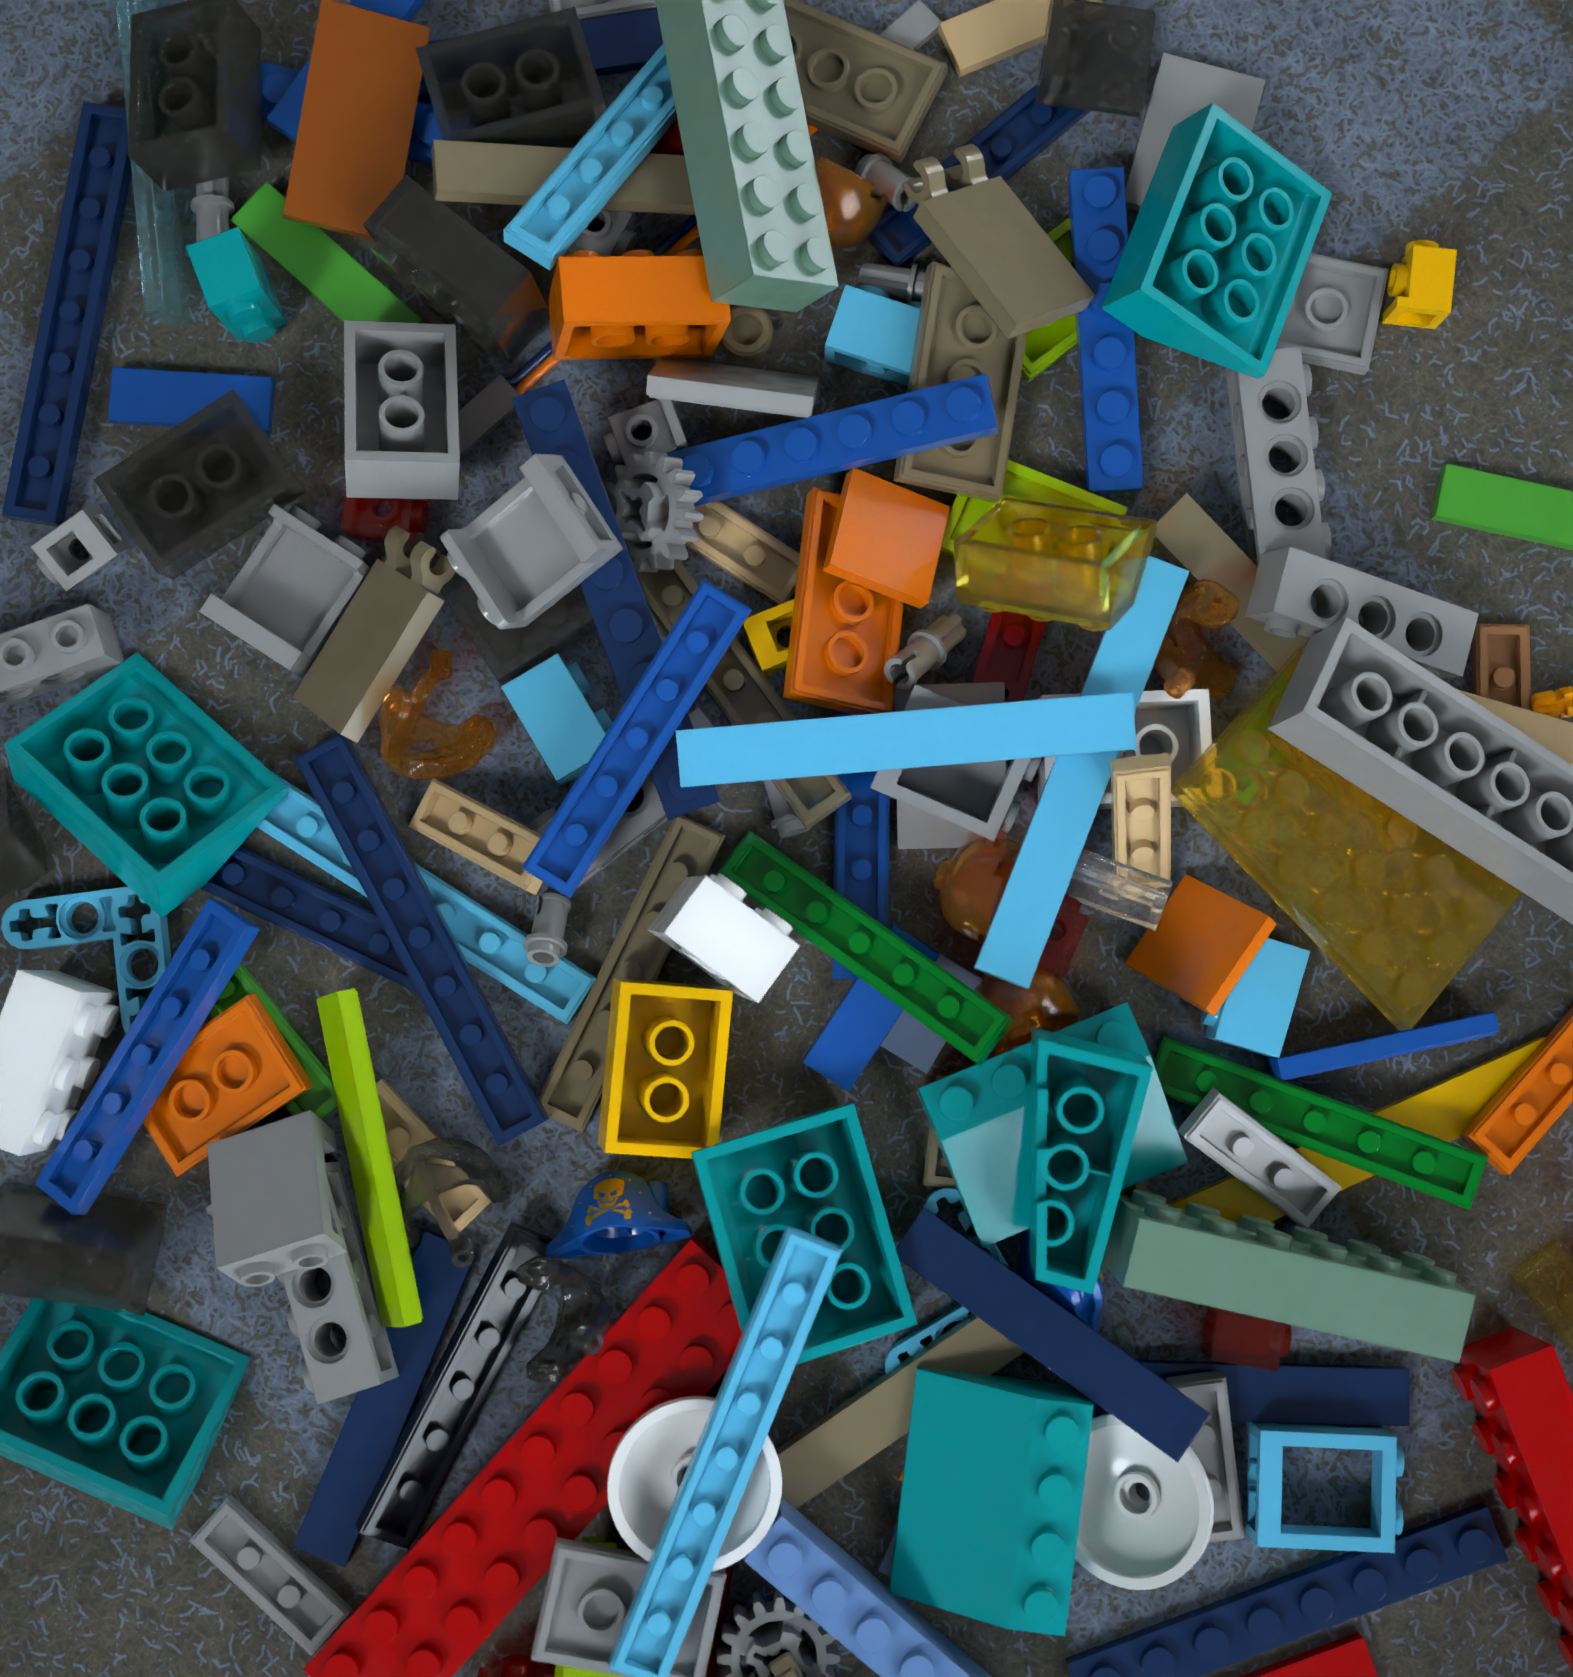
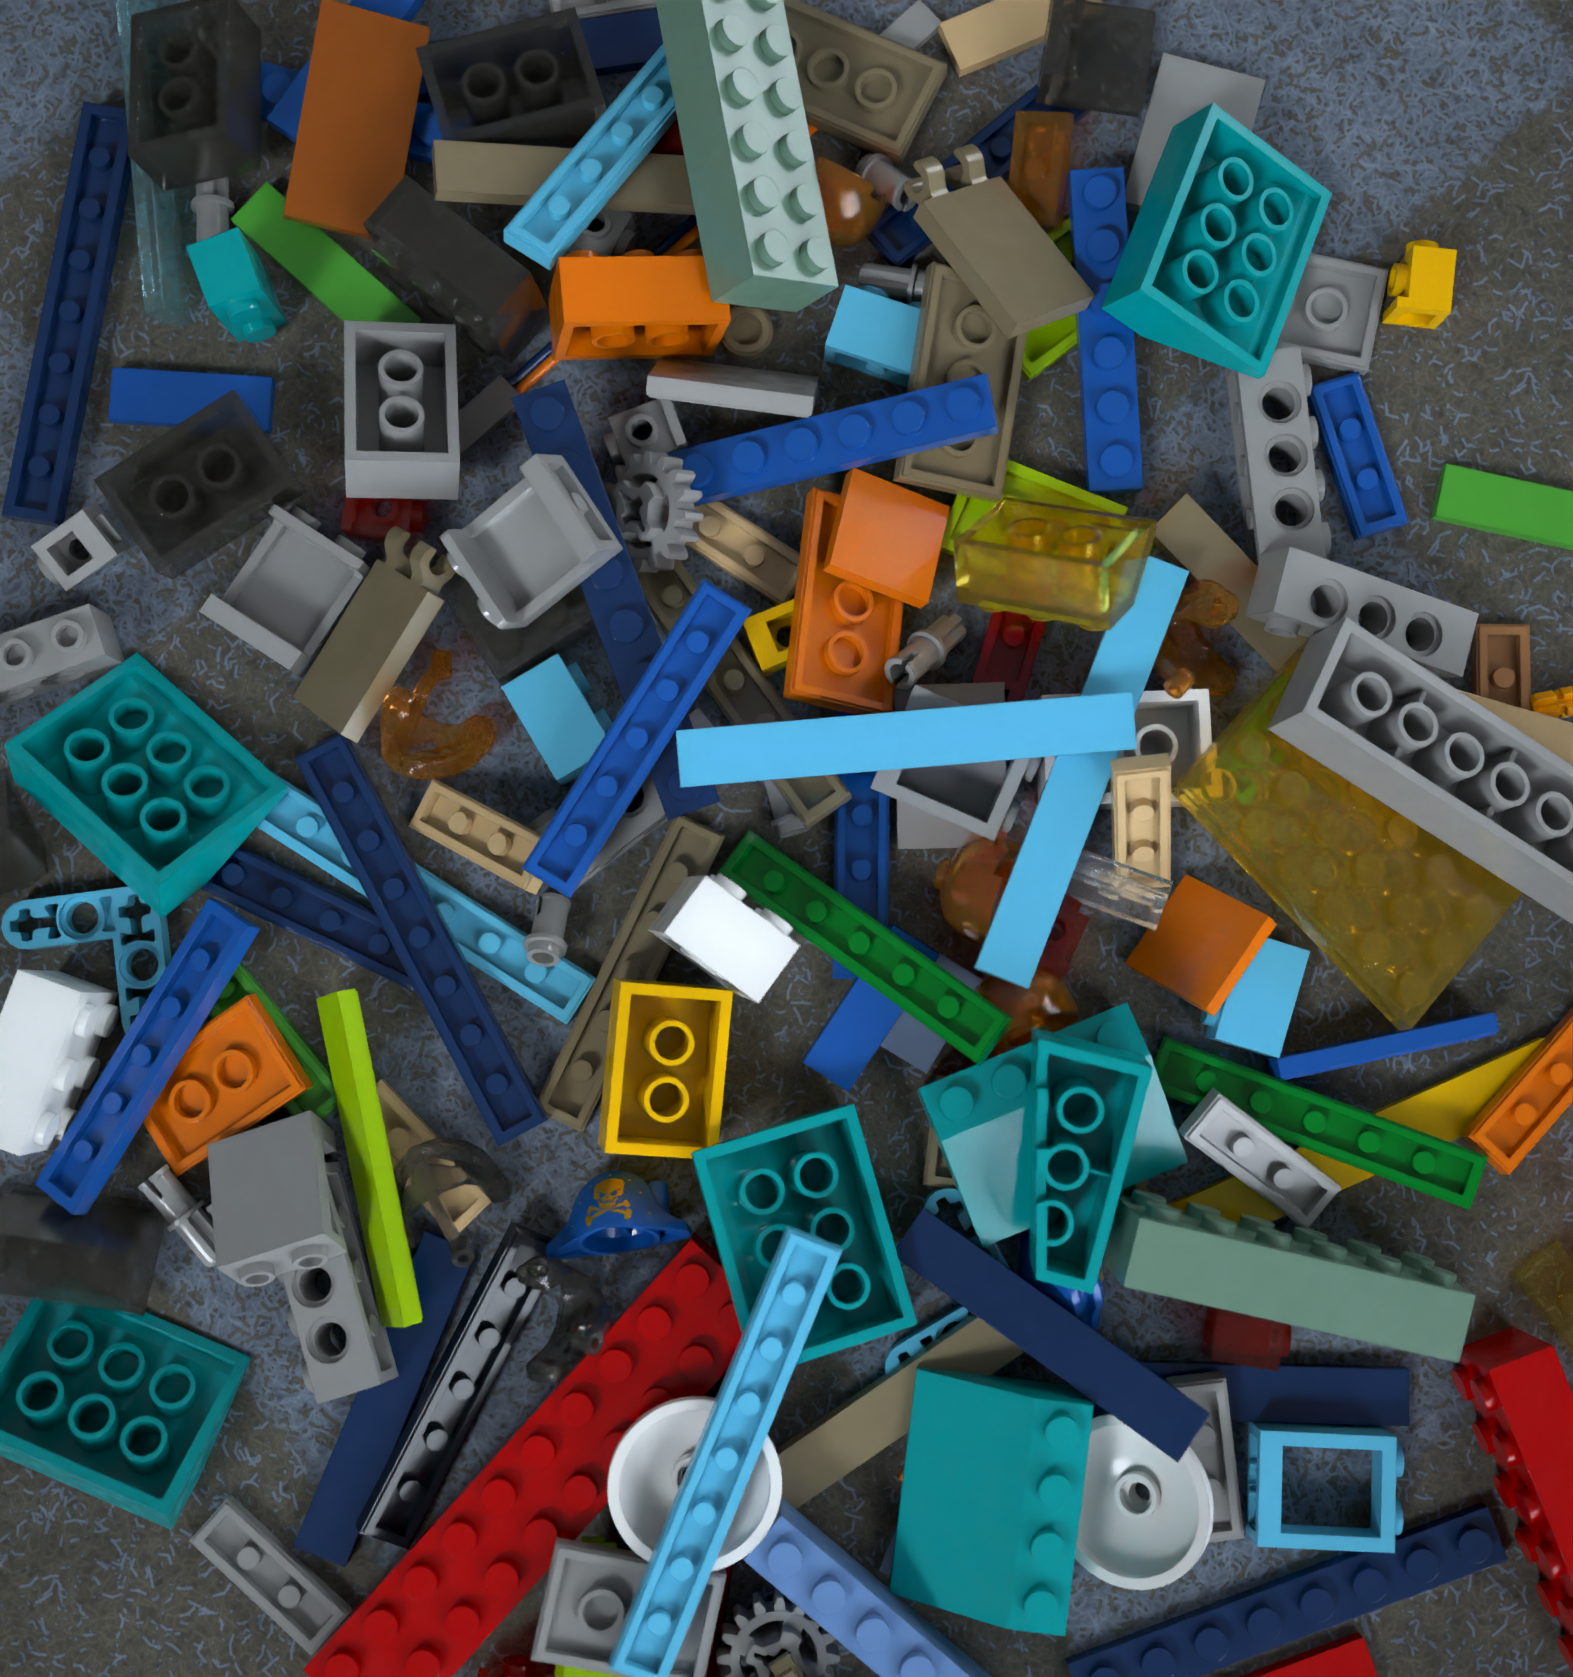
none -> light grey axle [137,1164,216,1267]
none -> clear orange plate [1008,111,1074,227]
none -> blue tile [1307,371,1409,541]

